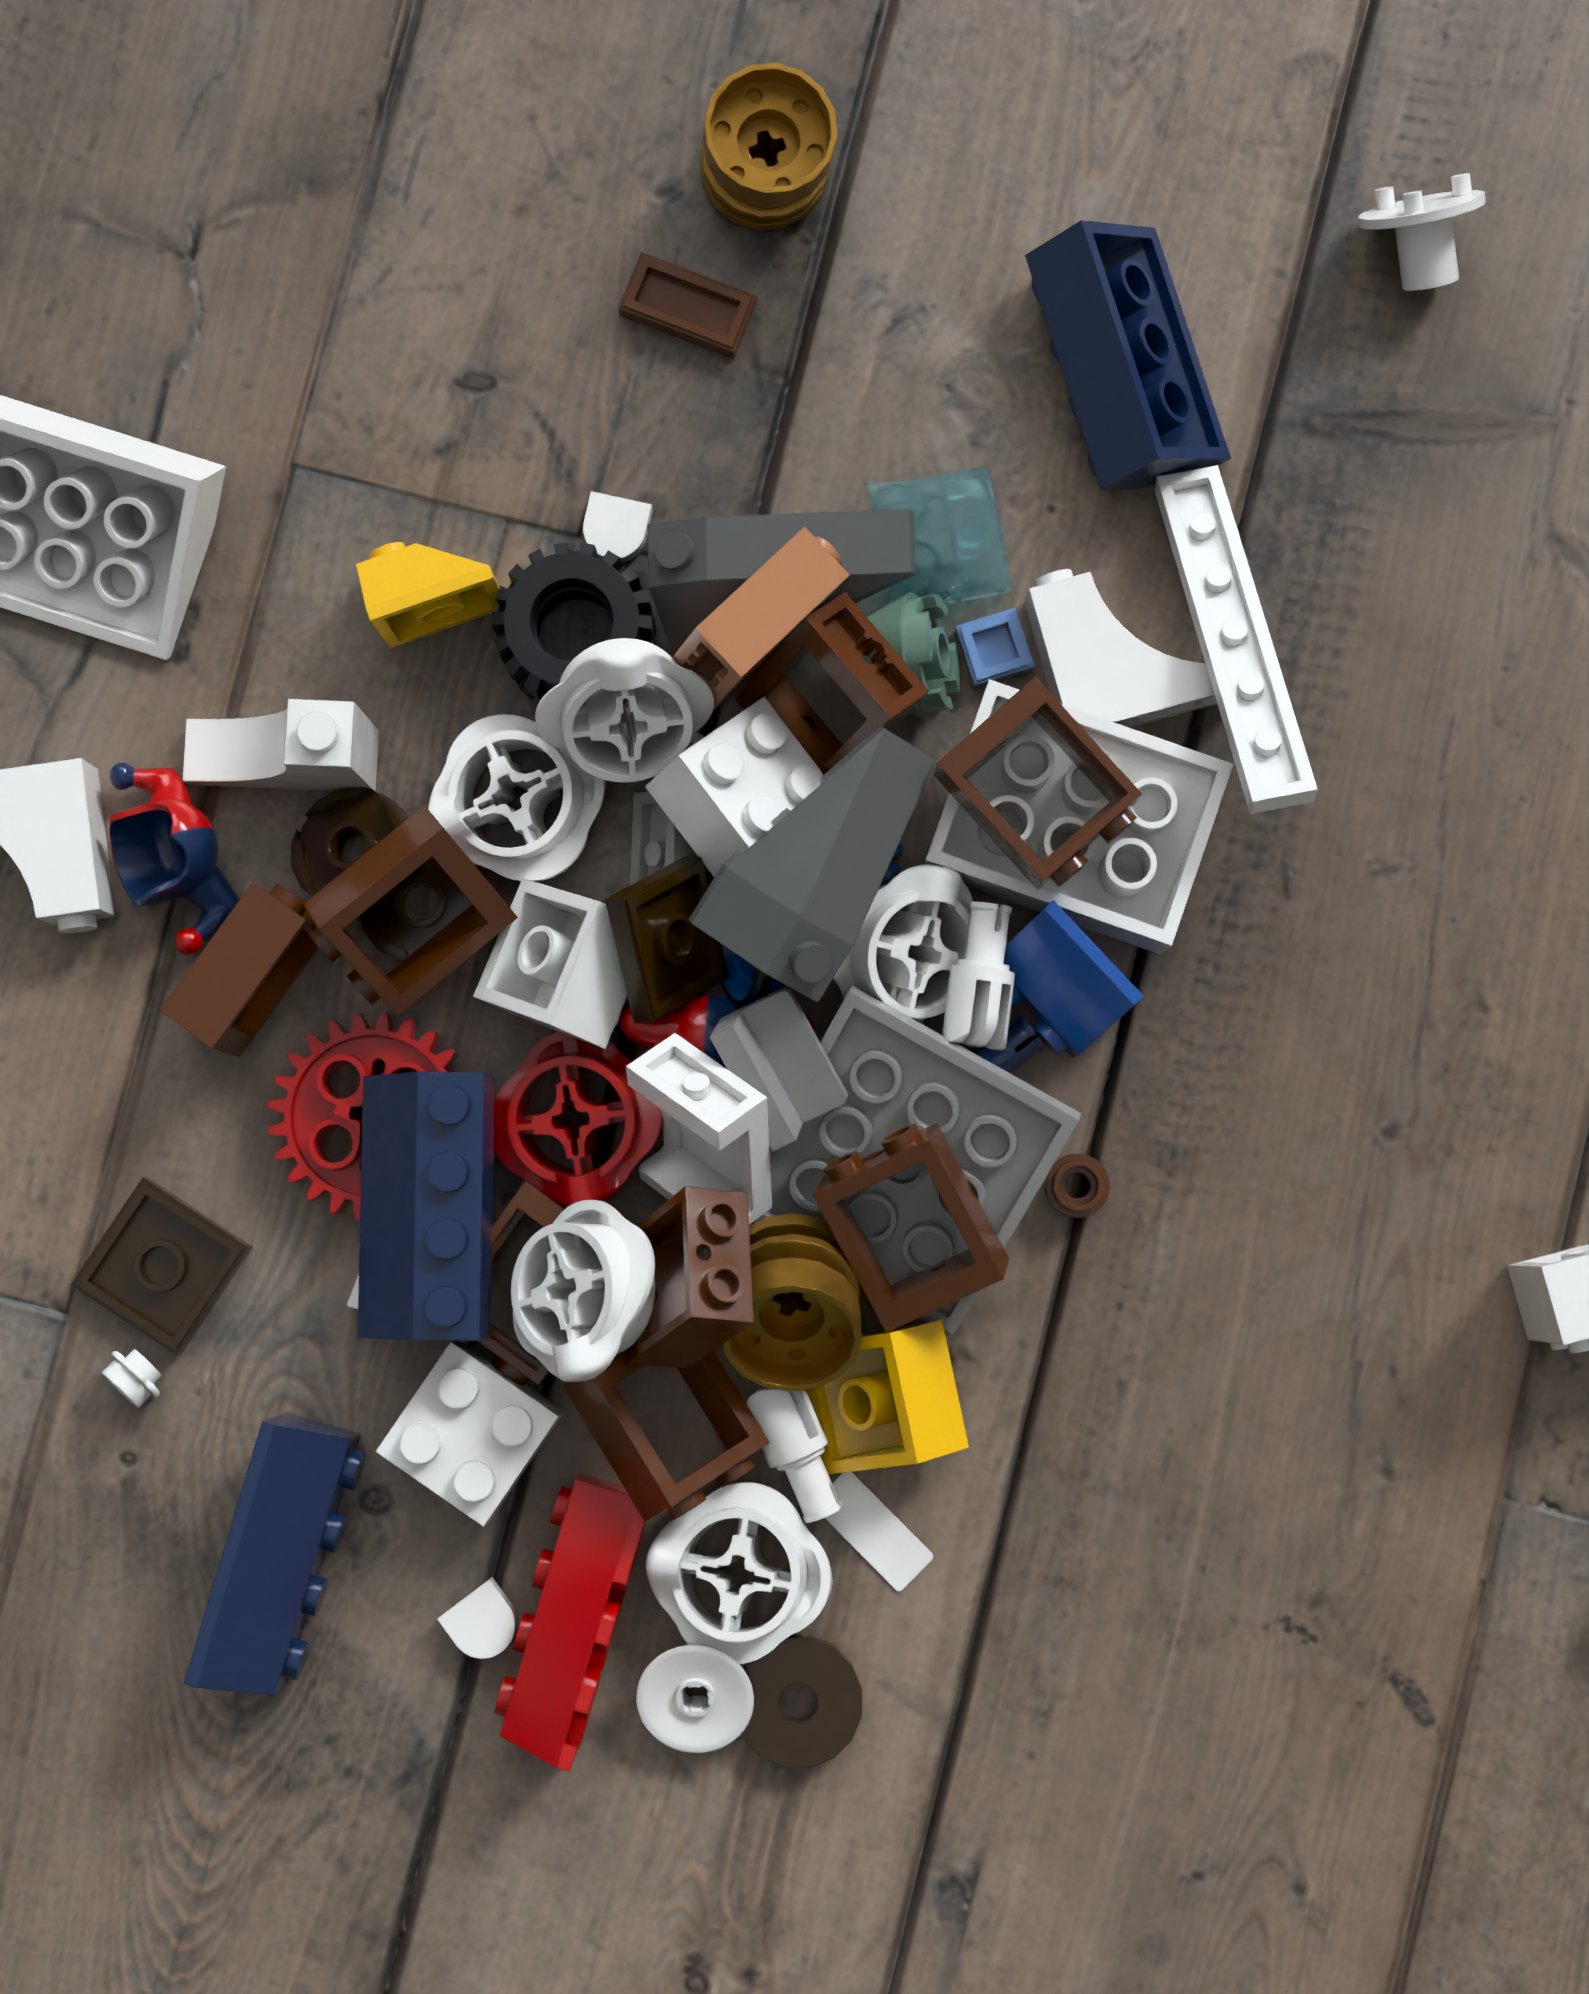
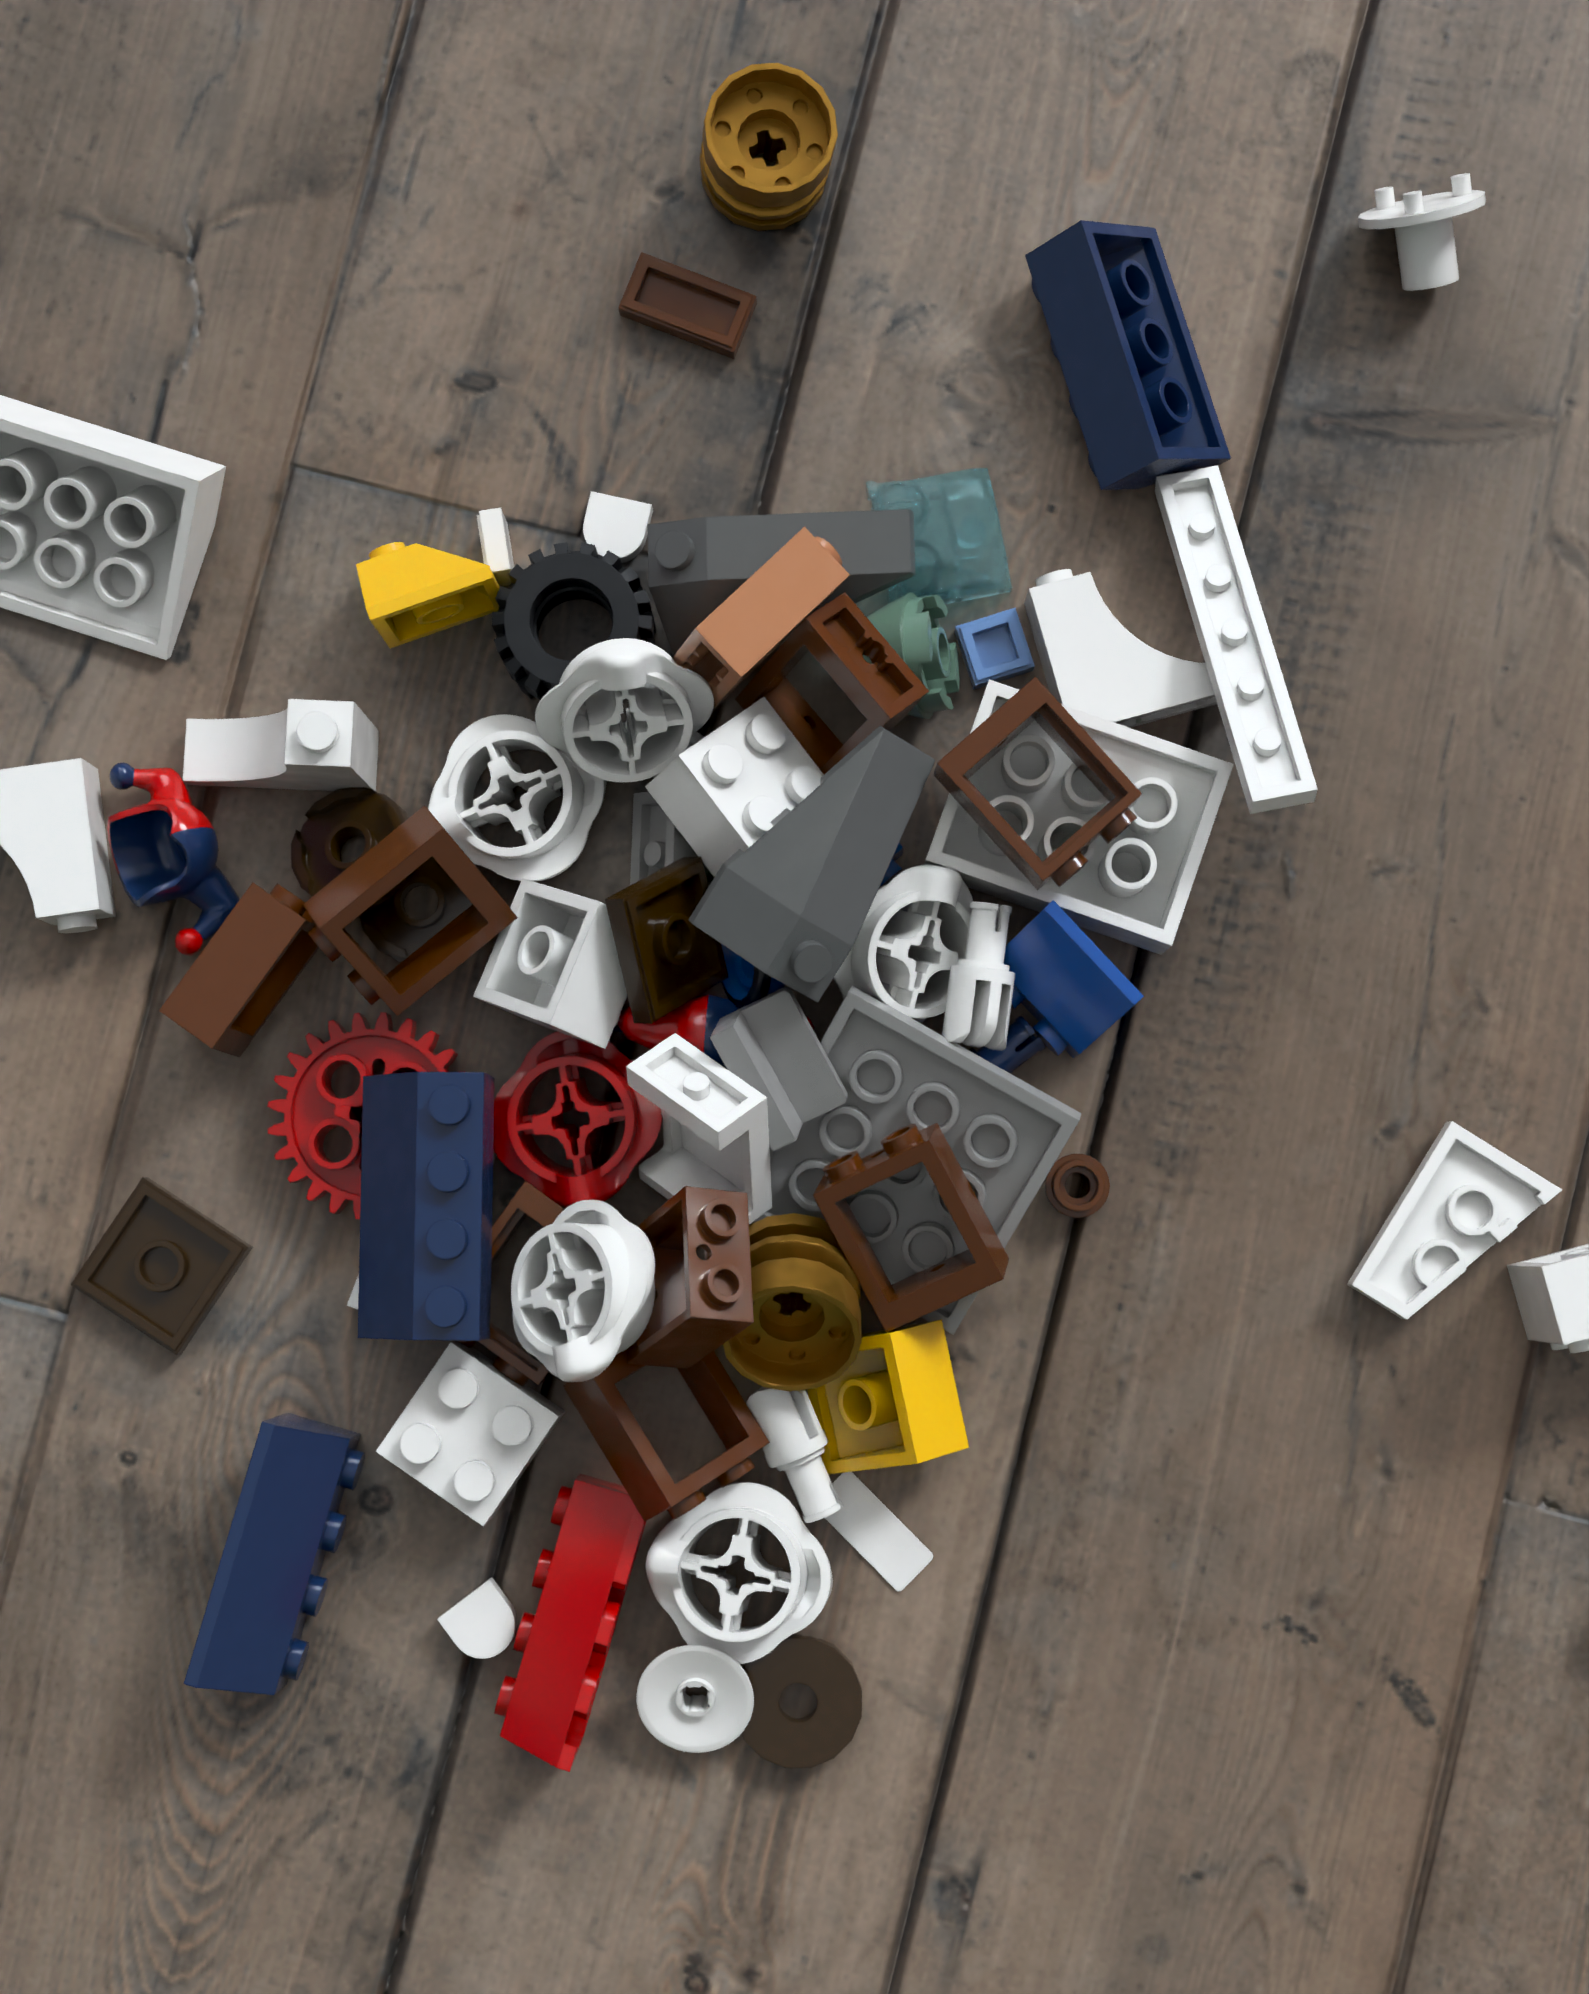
white plate [101,1349,162,1408] -> none
none -> white tile [476,507,514,587]
none -> white wing [1347,1121,1562,1320]

